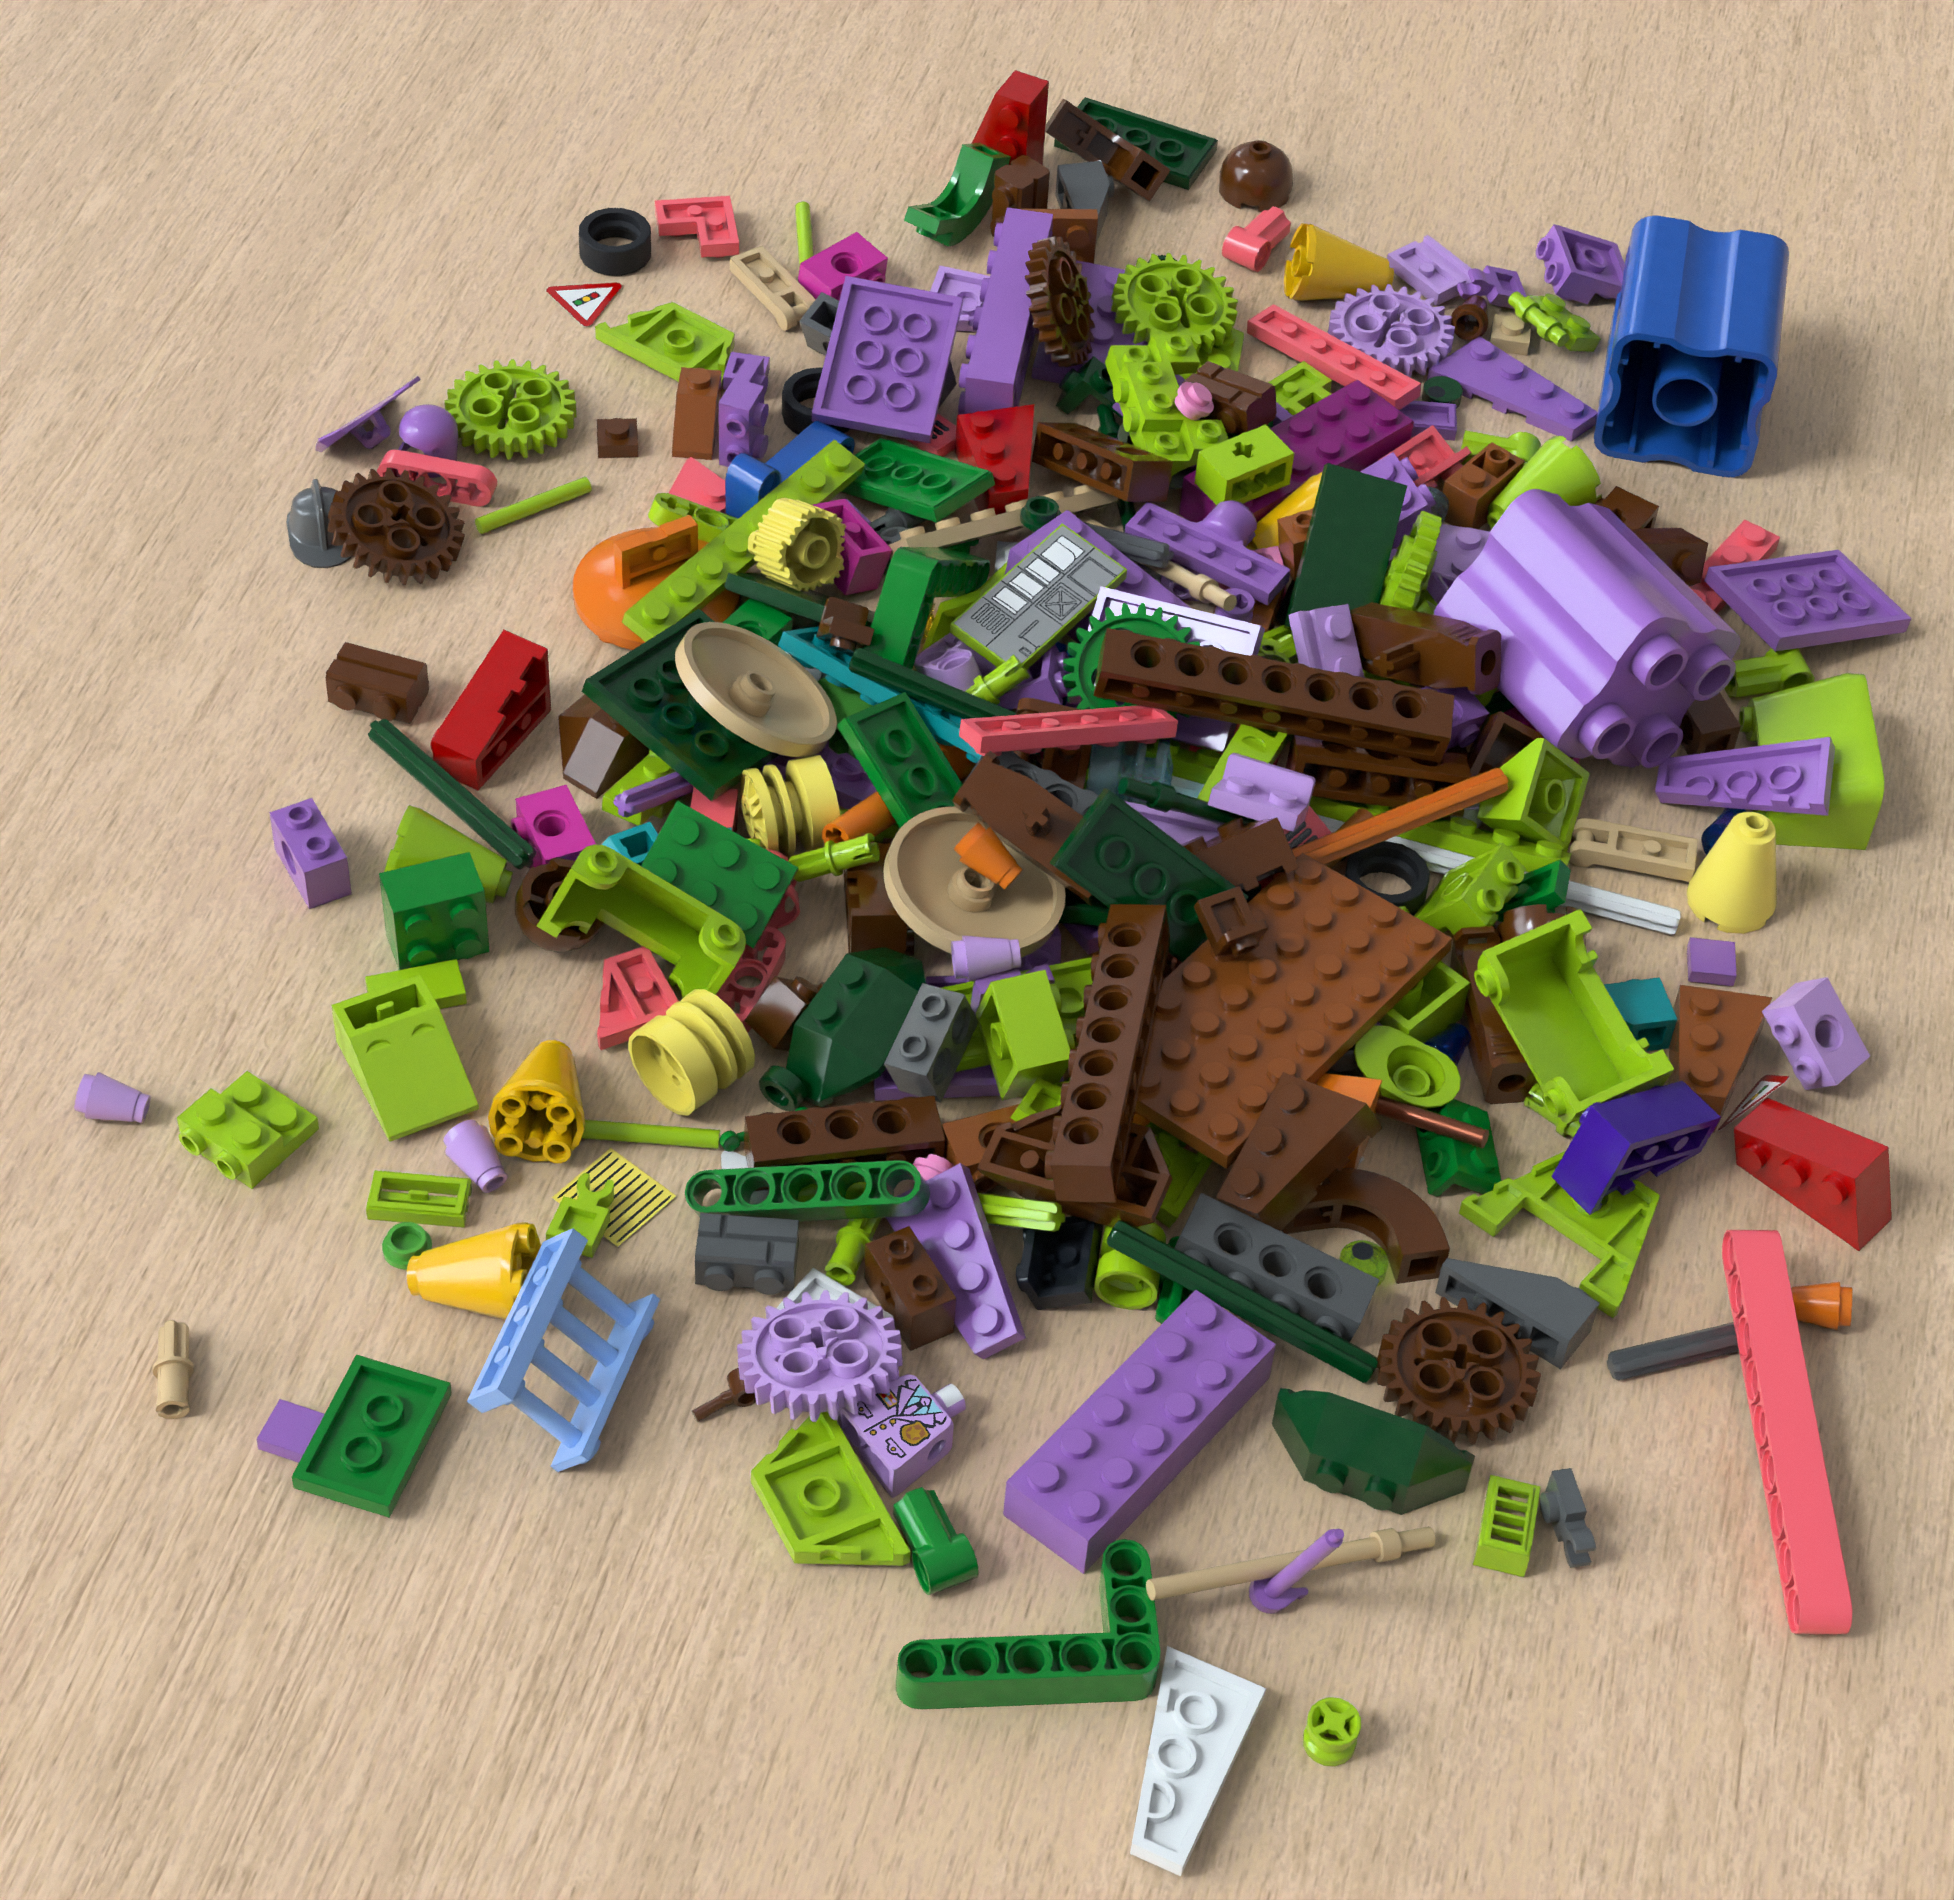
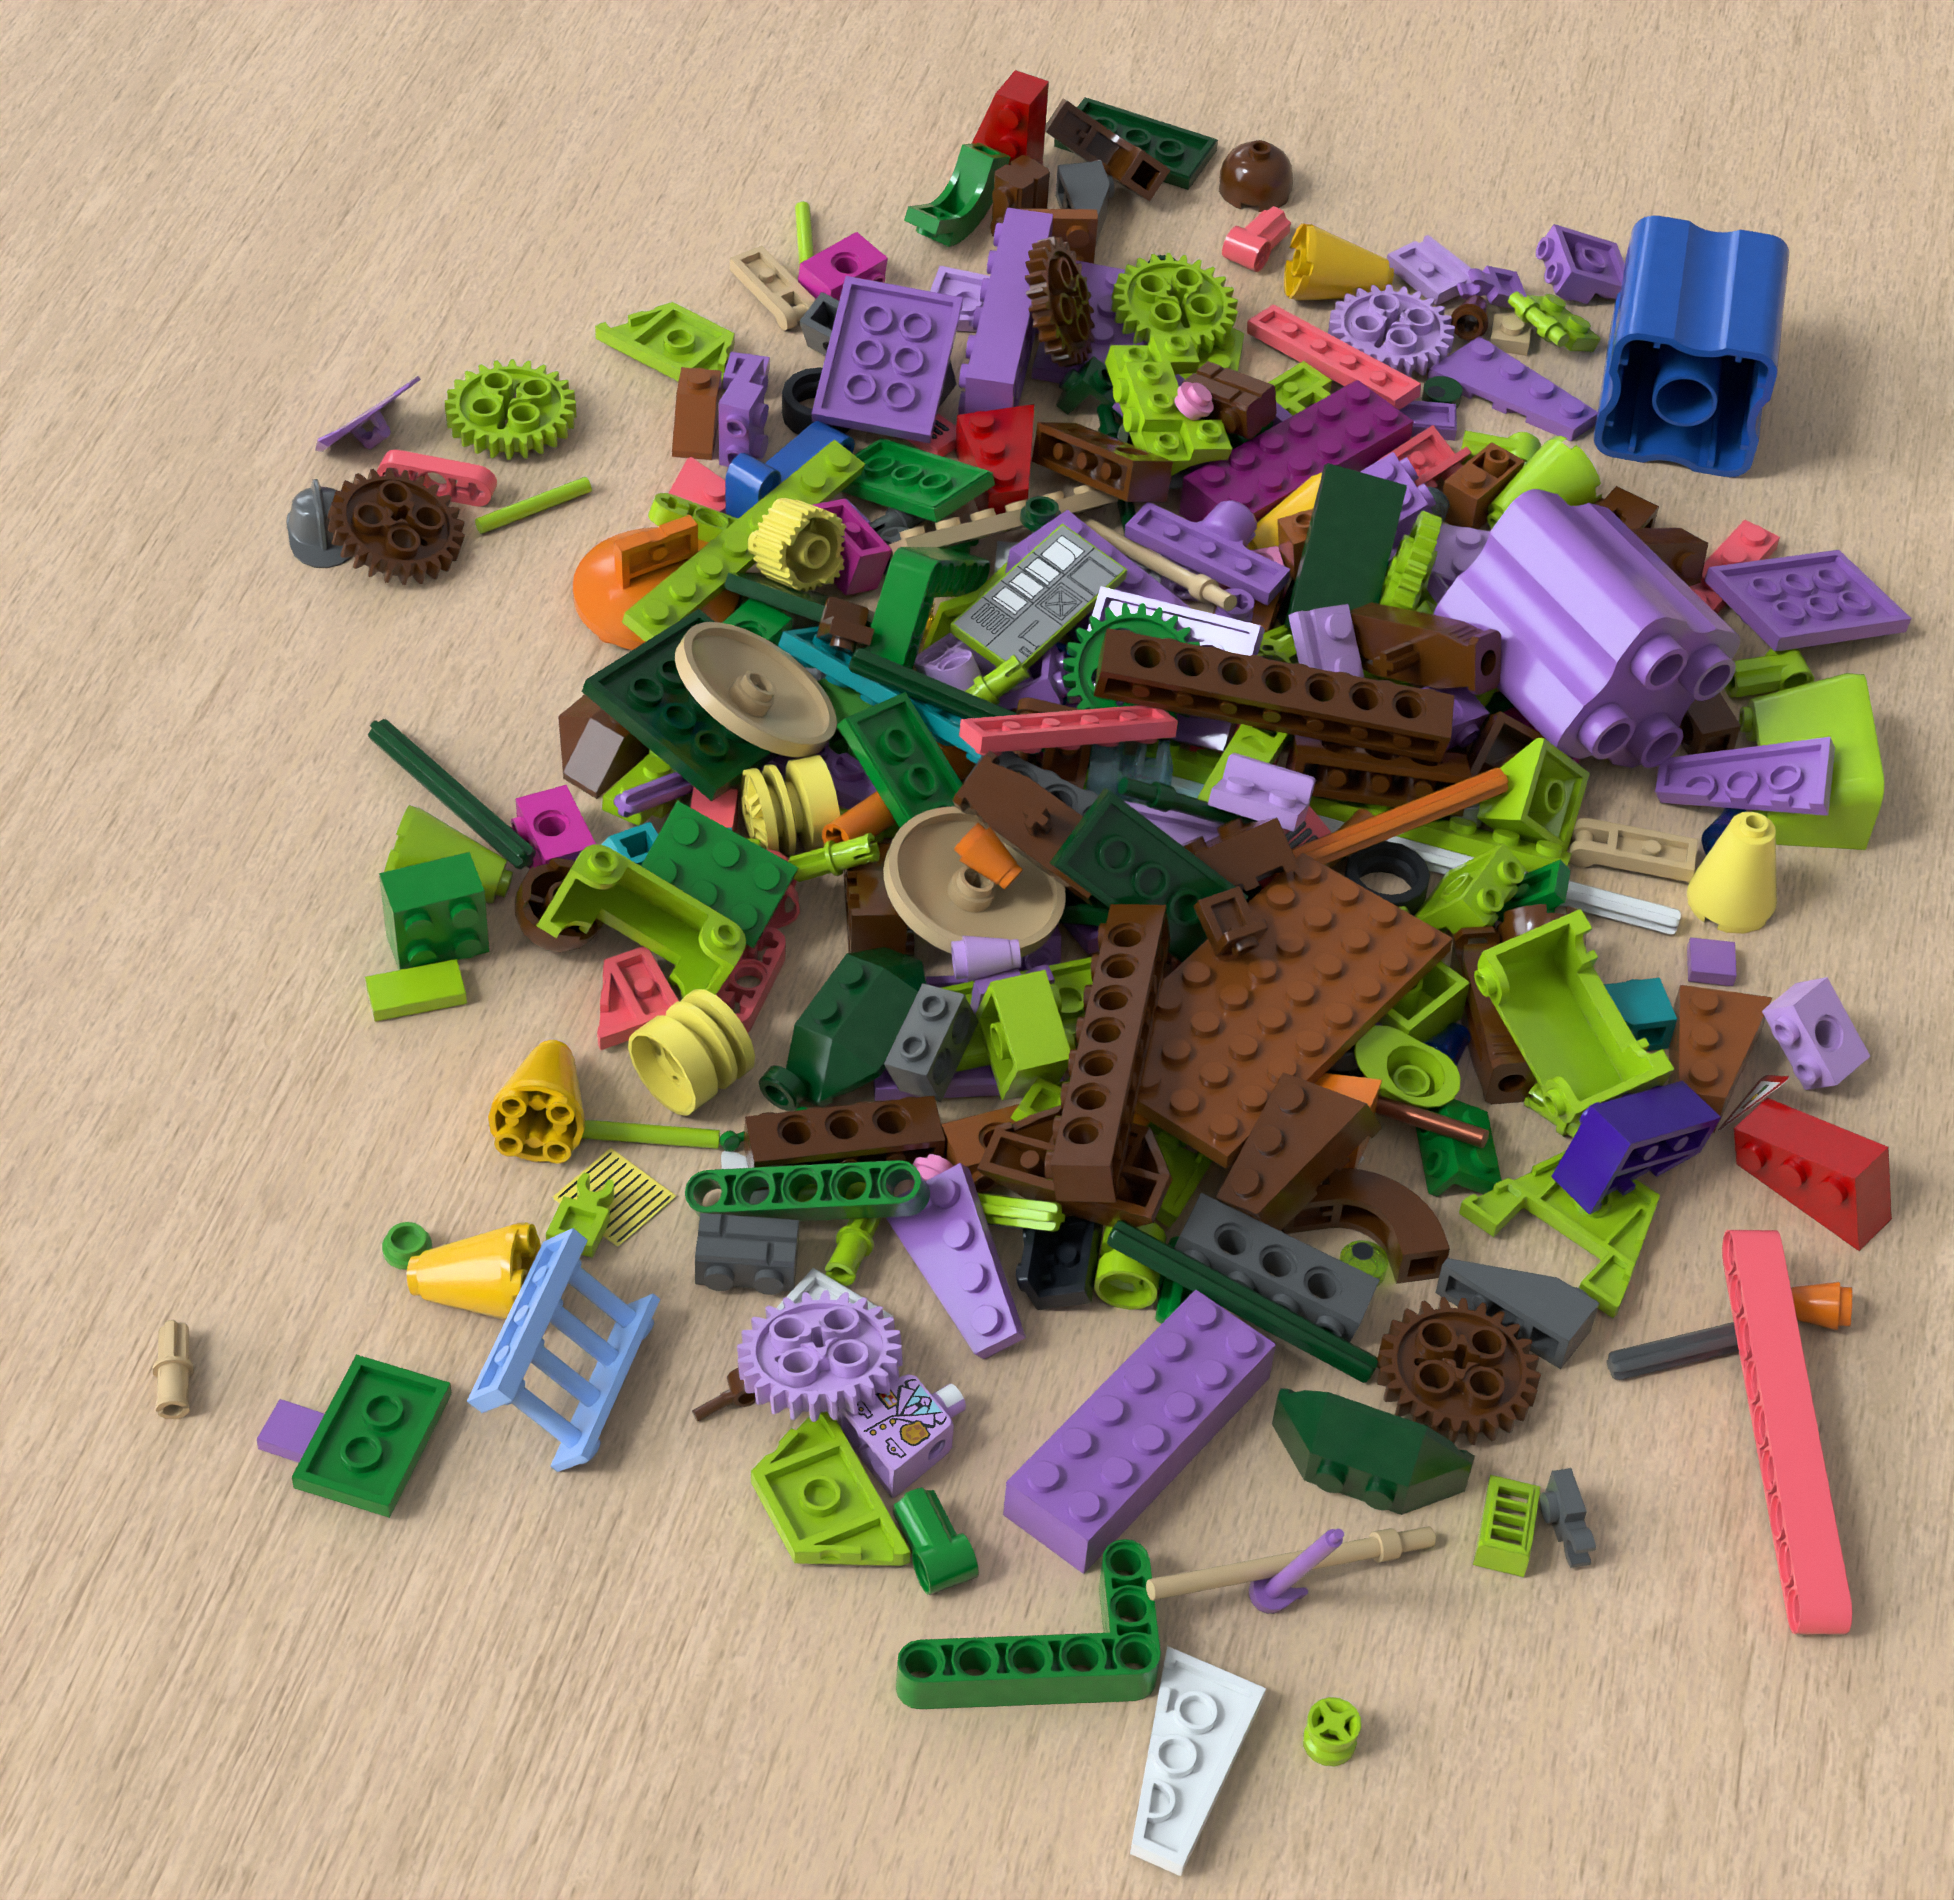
lavender cone [74,1072,151,1123] -> none
lime plate [177,1071,319,1189] -> none
medium lavender brick [269,798,352,909] -> none
reddish brown brick [325,642,429,724] -> none
lime slope [331,974,479,1142] -> none
lime tile [366,1170,472,1228] -> none
medium lavender helmet [398,404,458,478] -> none
red wedge [430,629,551,791] -> none
lavender cone [443,1119,508,1193] -> none
sticker [546,282,622,327] -> none
black tyre [579,208,651,276] -> none
reddish brown plate [597,418,639,458] -> none
coral plate [655,196,739,258] -> none
reddish brown slope [744,976,825,1052] -> none
reddish brown brick [864,1226,956,1351] -> none
dark grey axle [1084,522,1174,568] -> none
lime brick [1195,425,1294,505] -> none

